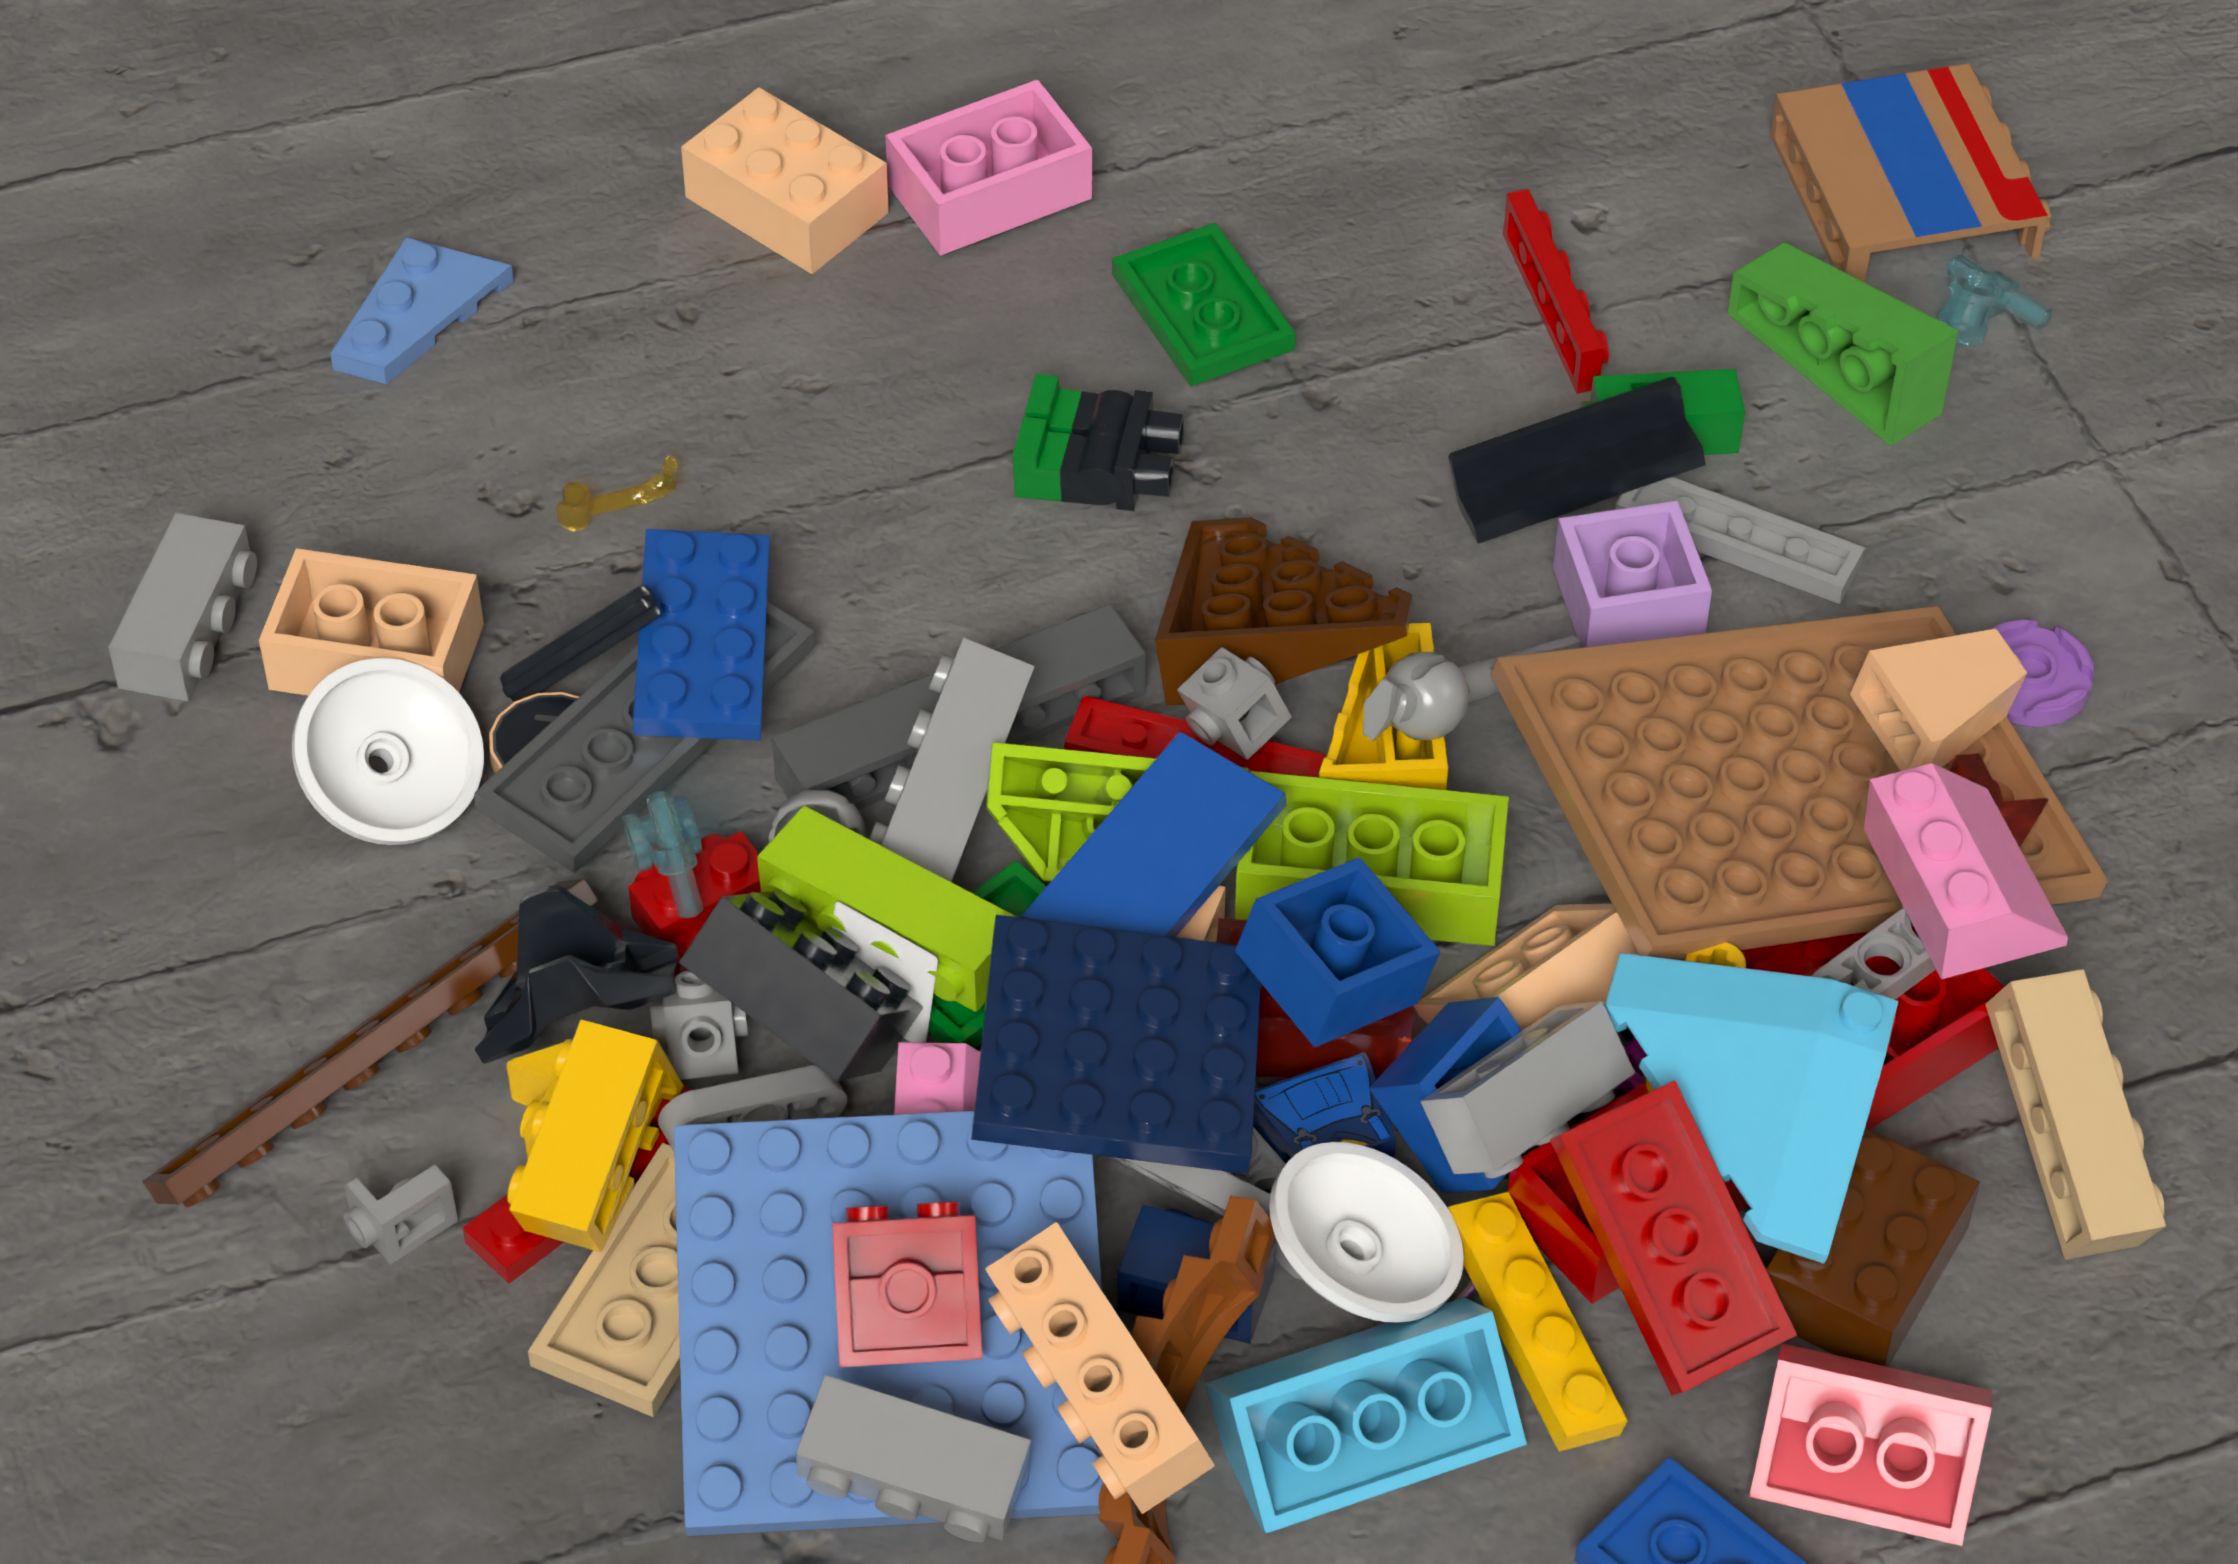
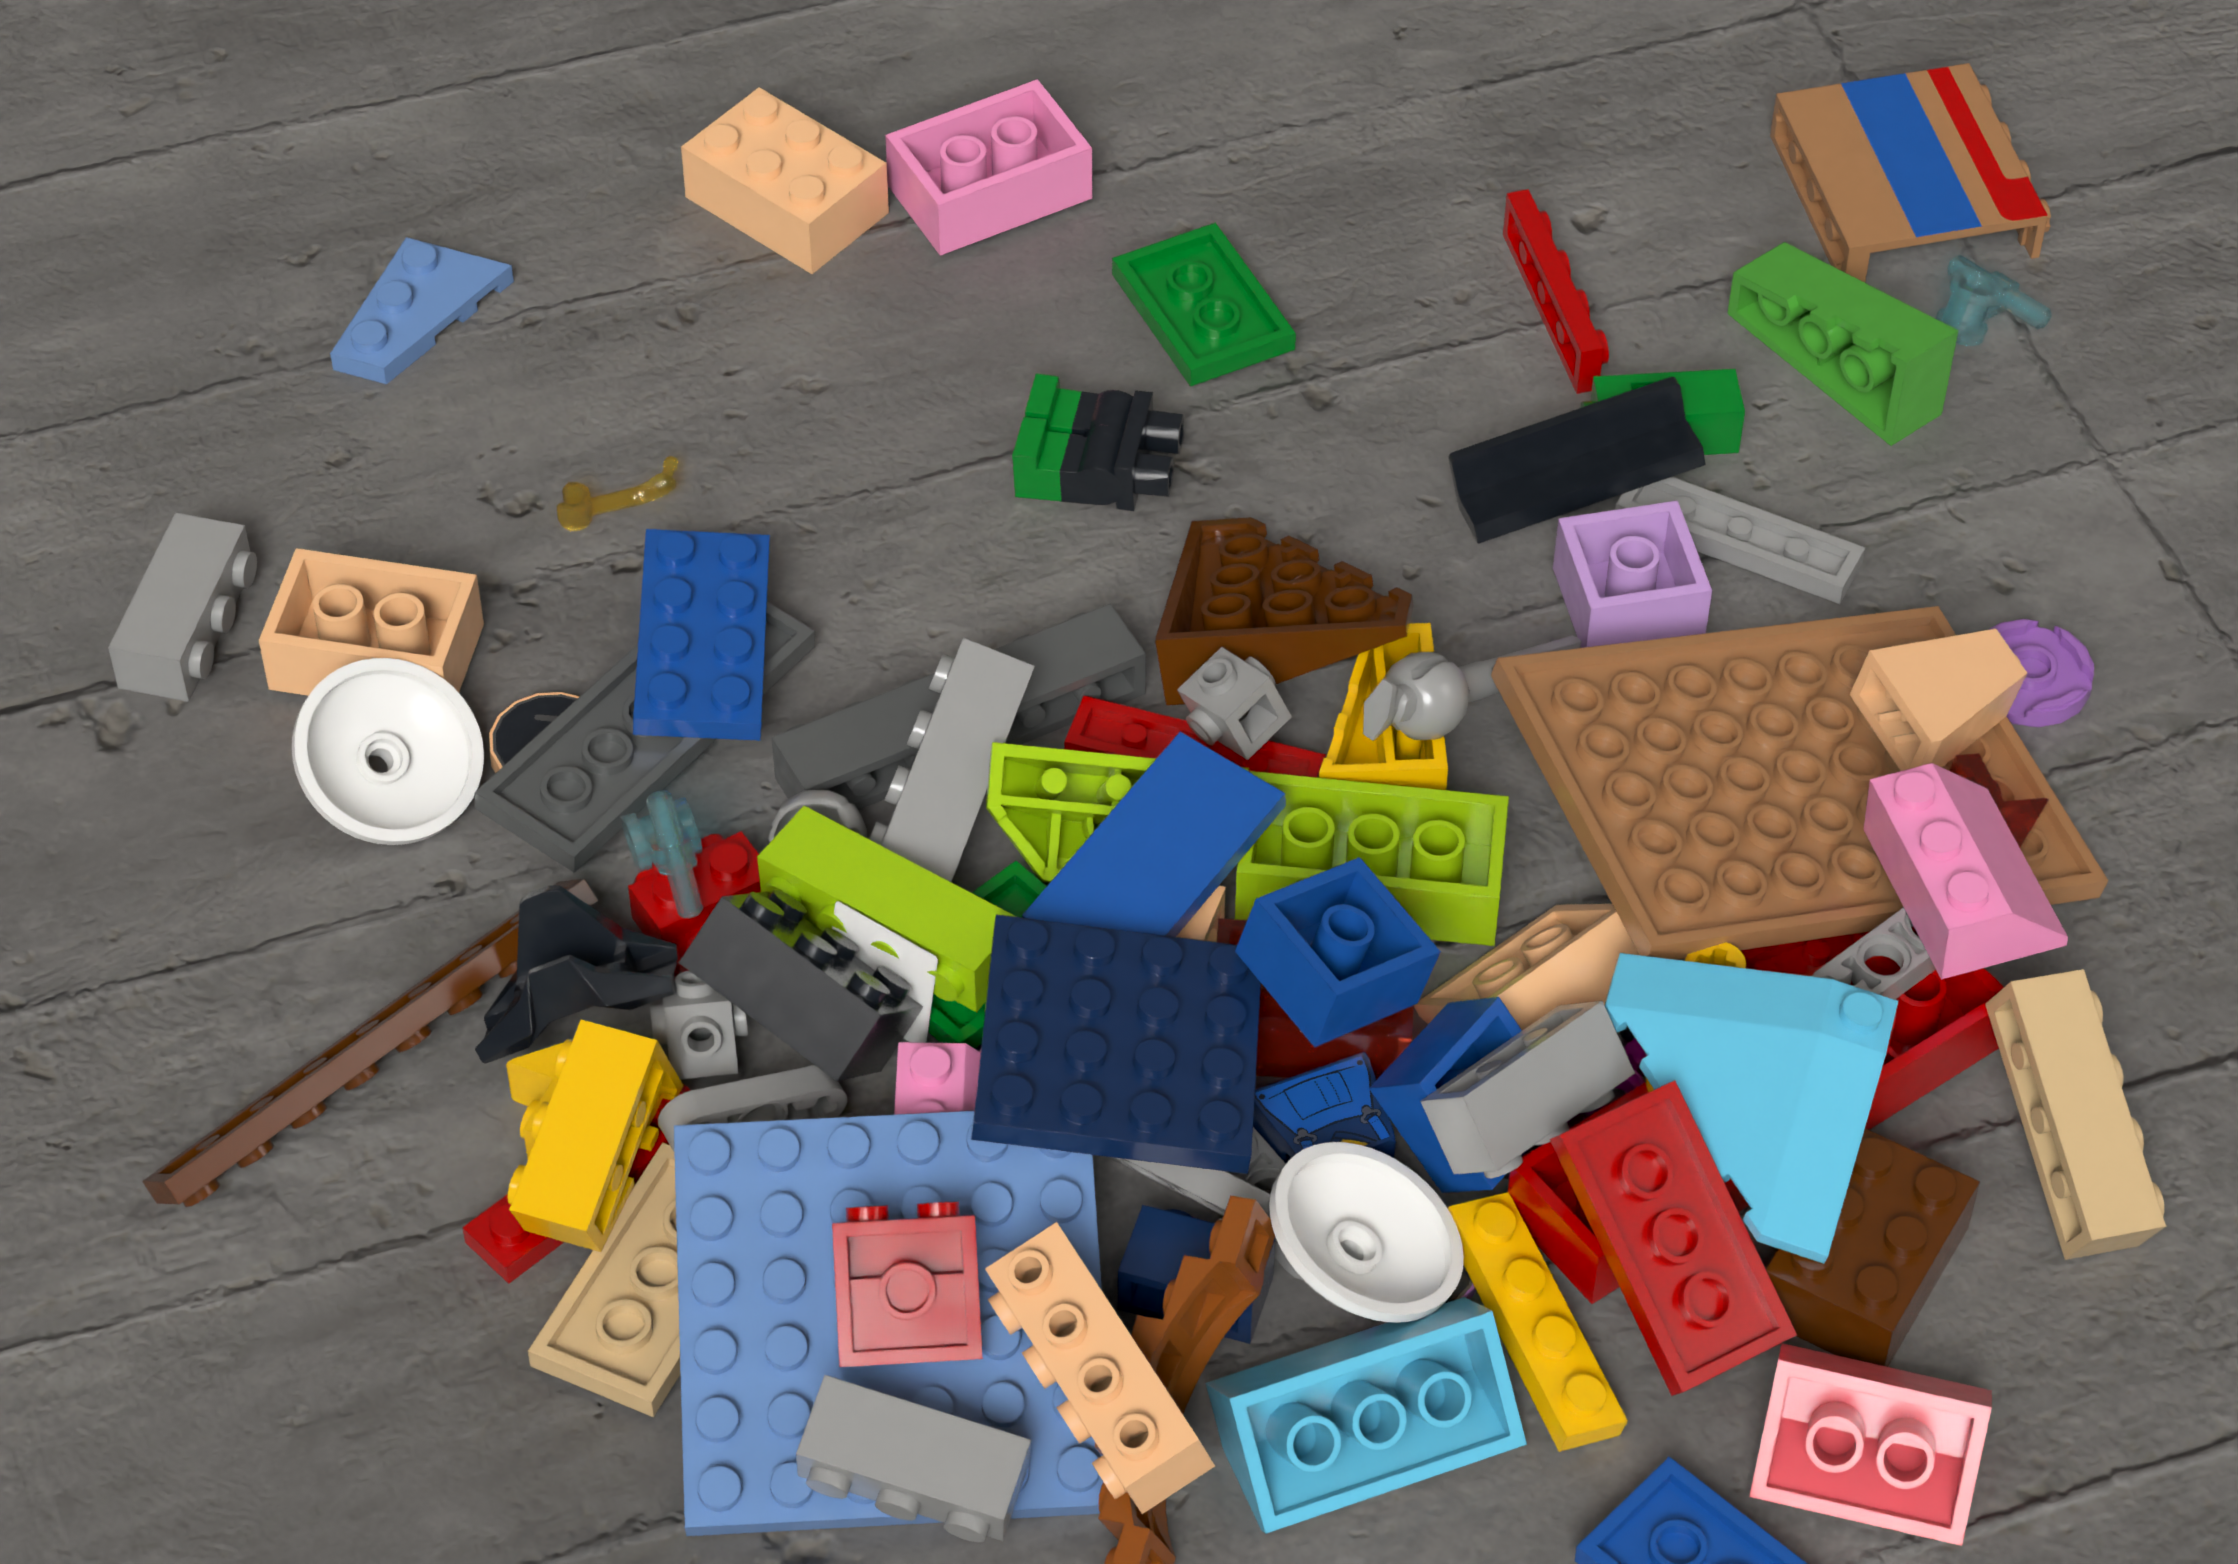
light grey bracket [343,1164,458,1265] -> none
black axle [500,585,663,702] -> none

